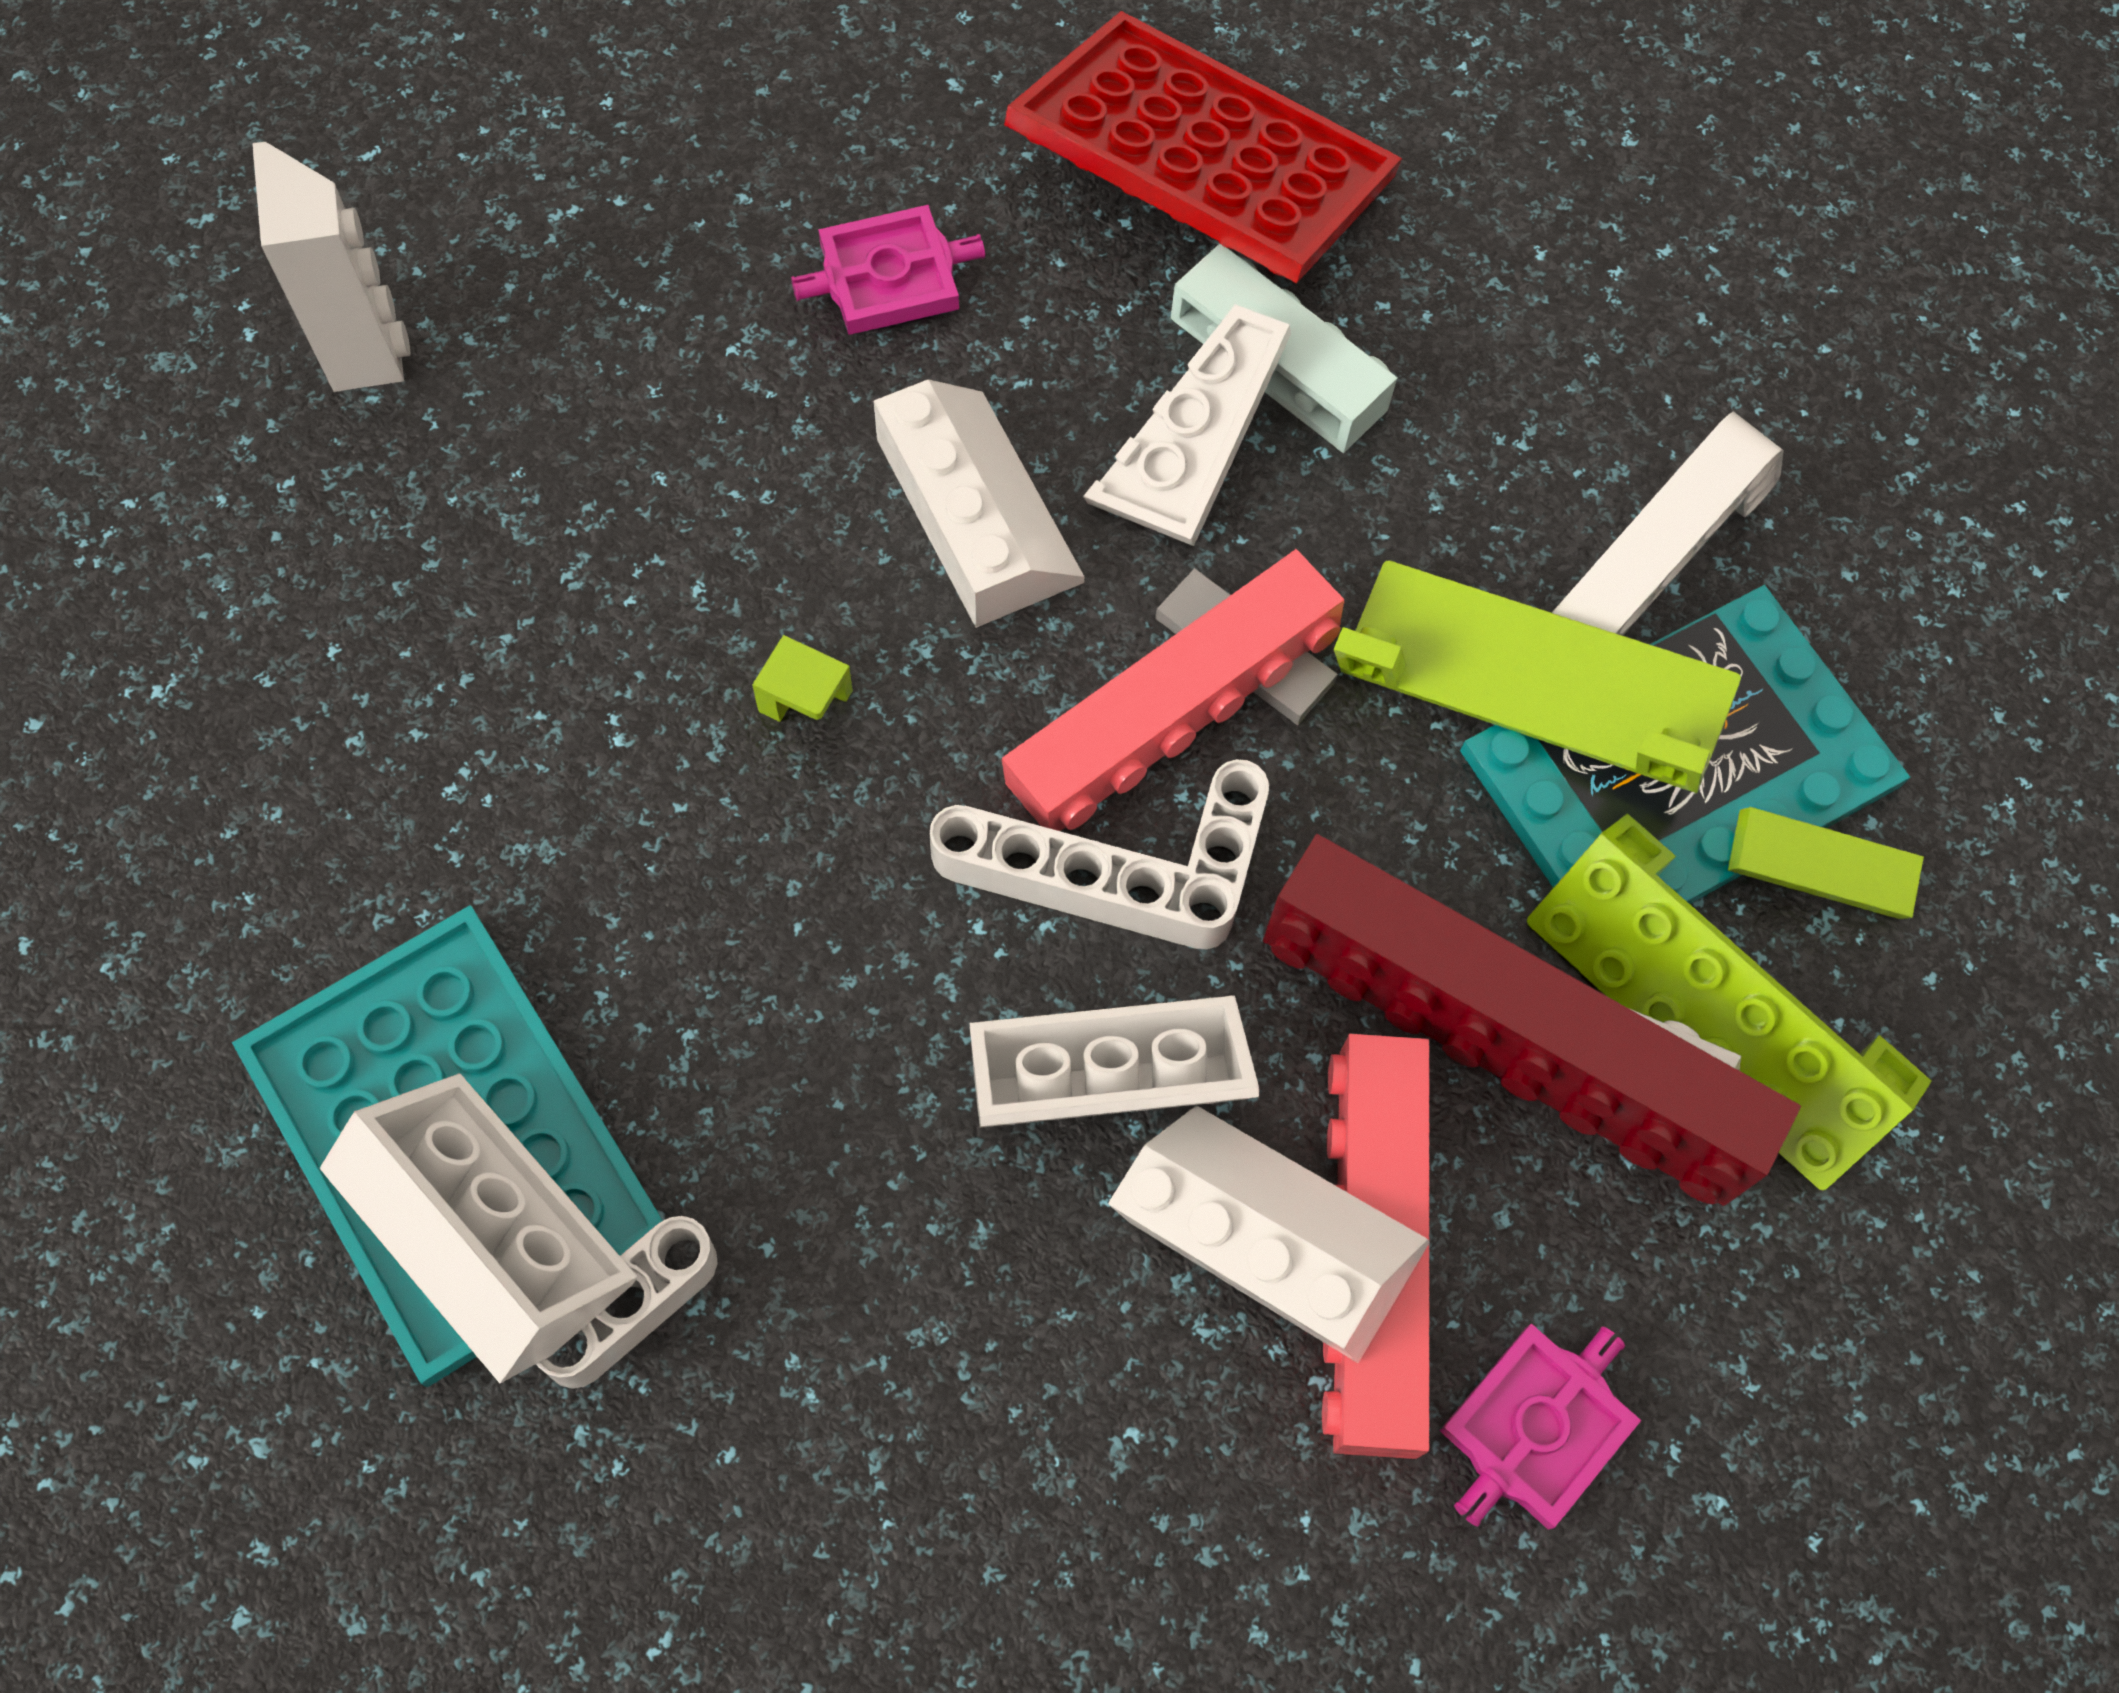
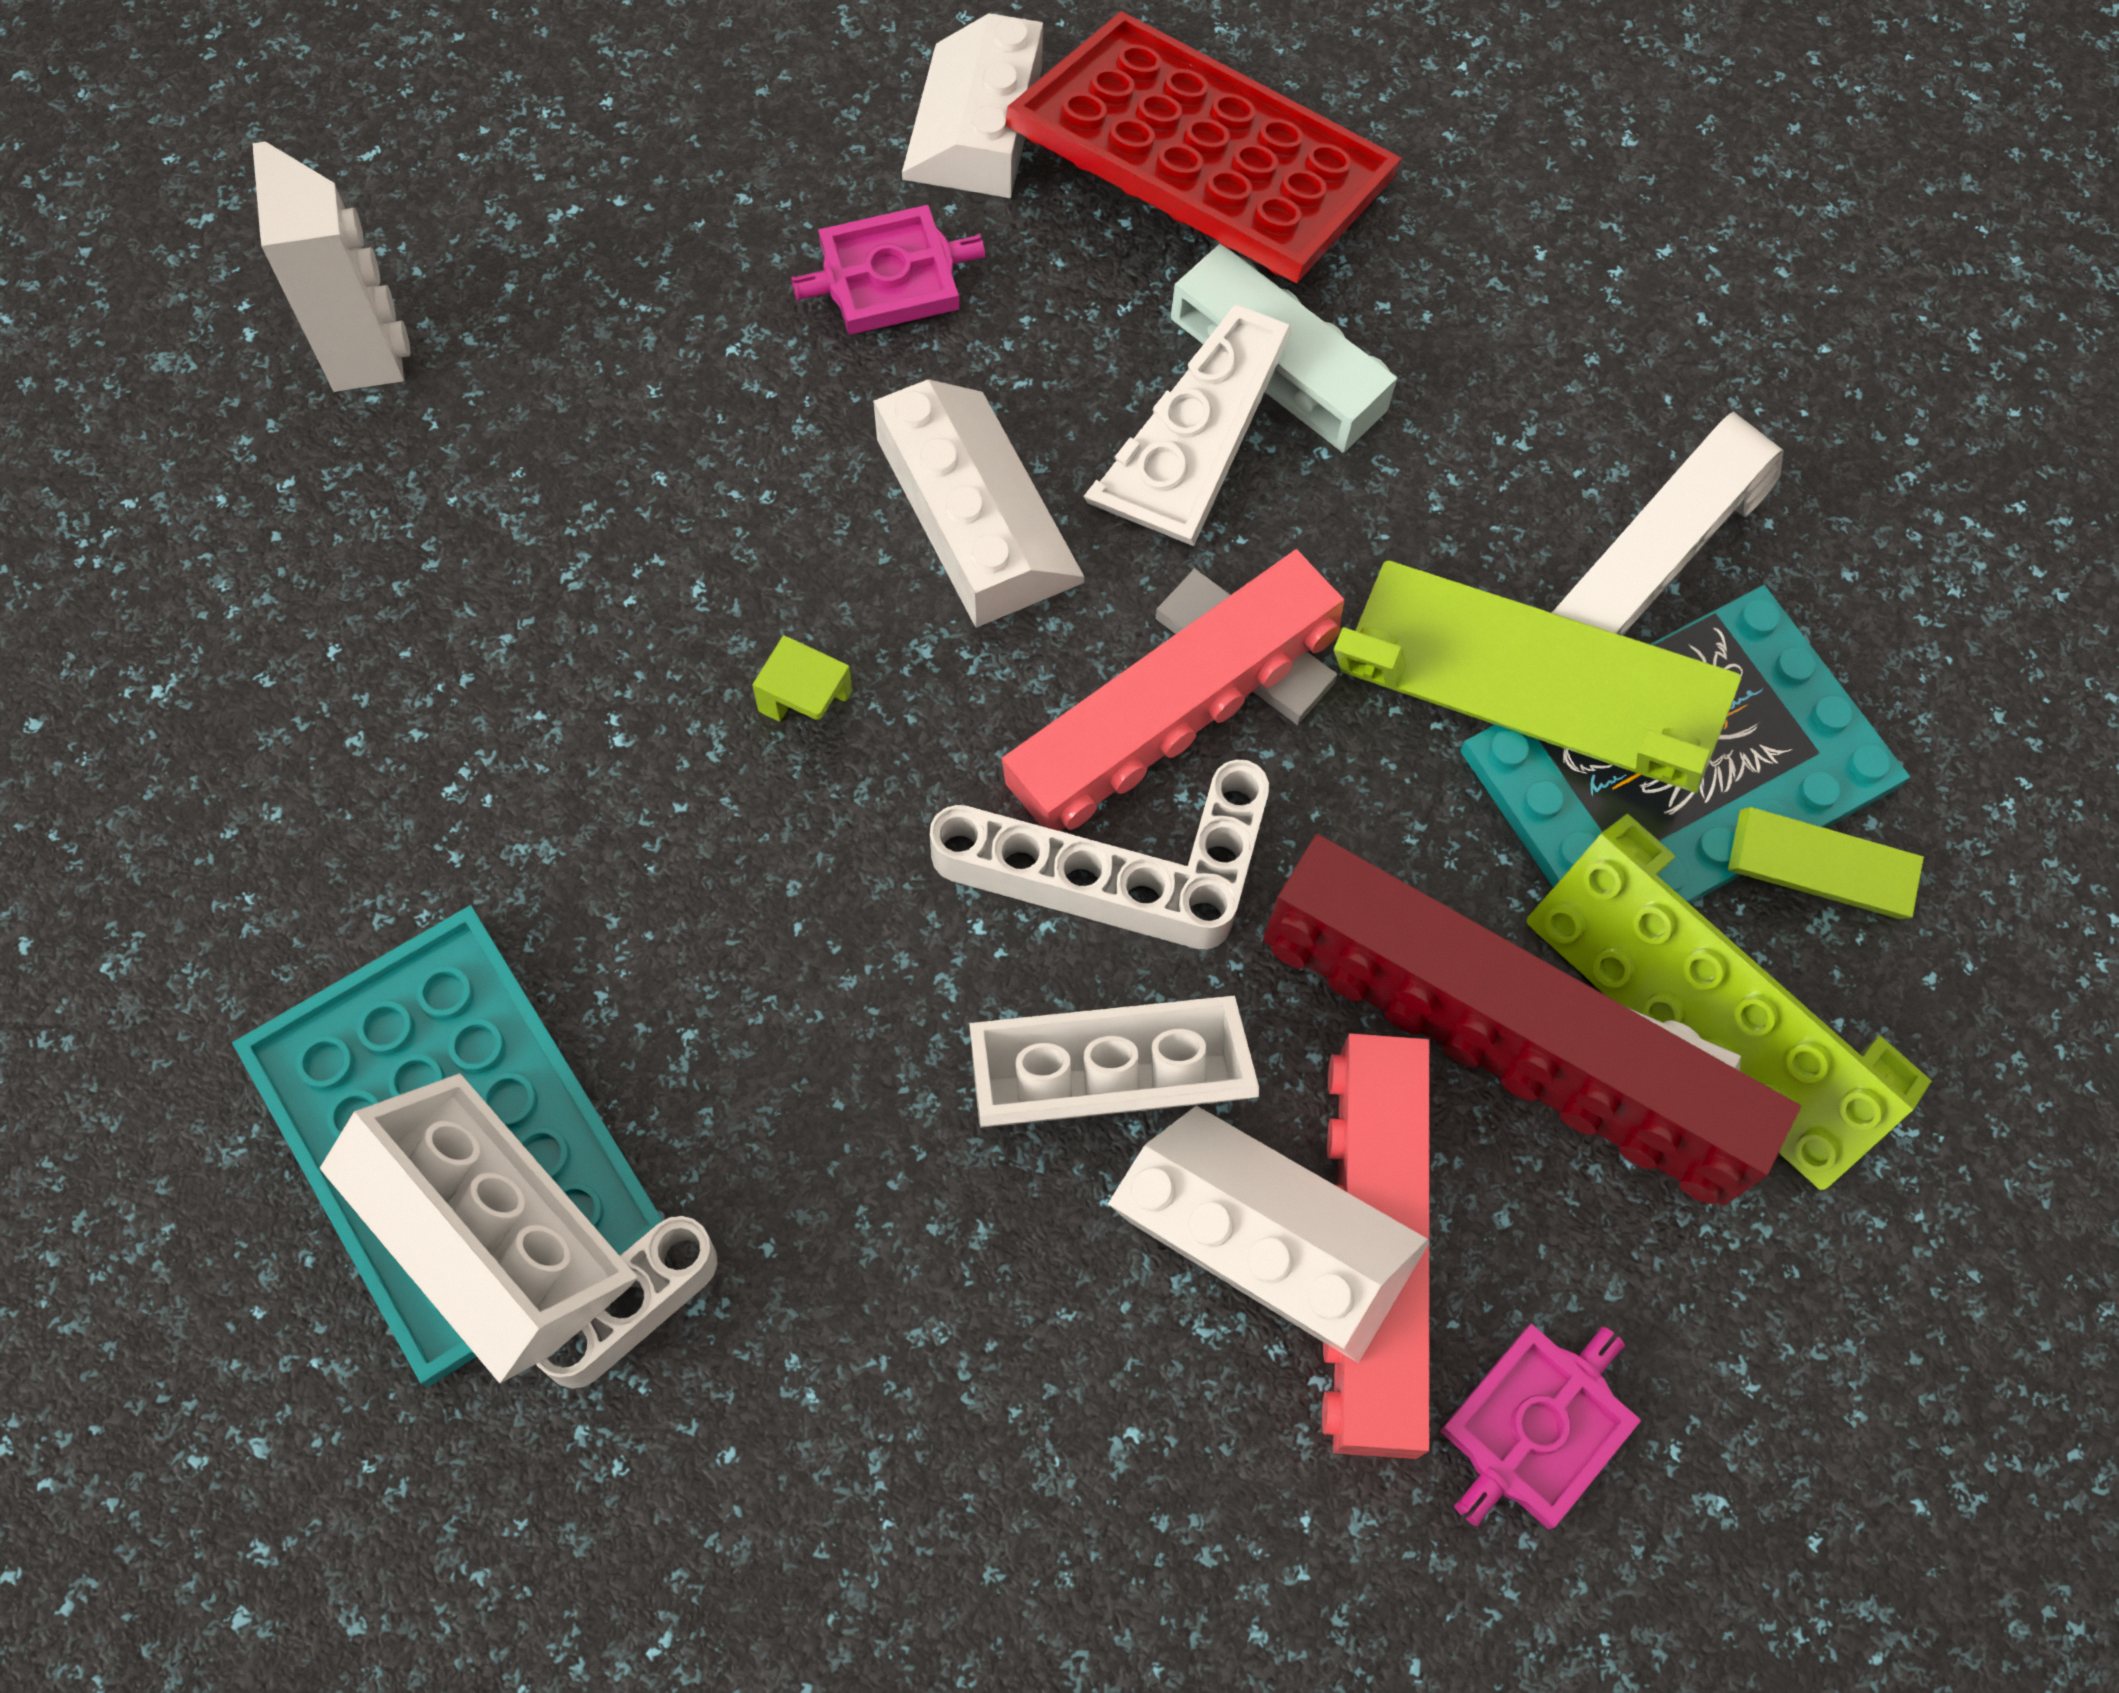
none -> white slope [902,13,1043,198]

